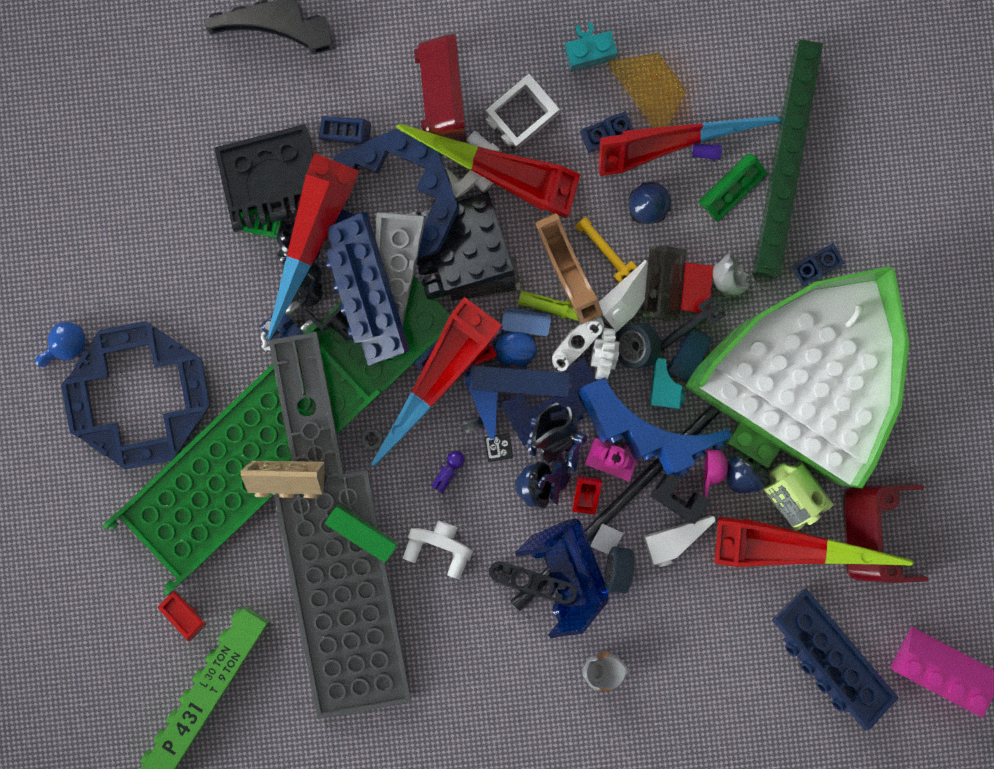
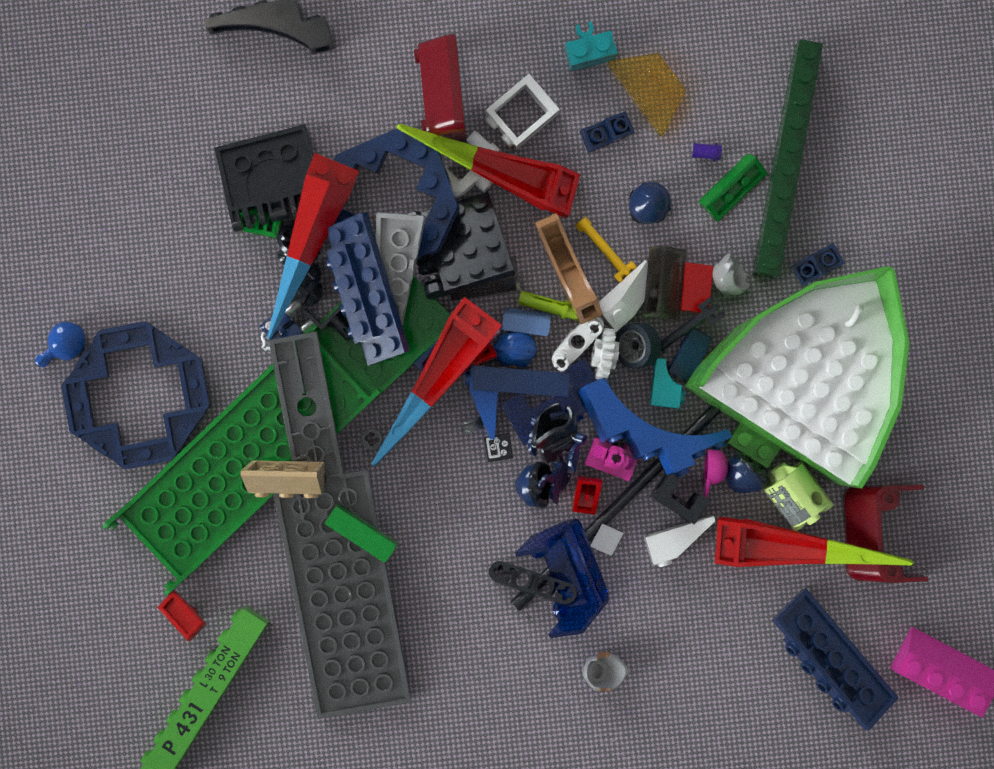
dark blue slope [318,116,371,145] -> none
white connector [403,520,473,580] -> none
dark purple pin [431,451,465,494] -> none
red plate [598,116,781,176] -> none
black wheel [605,546,634,594] -> none

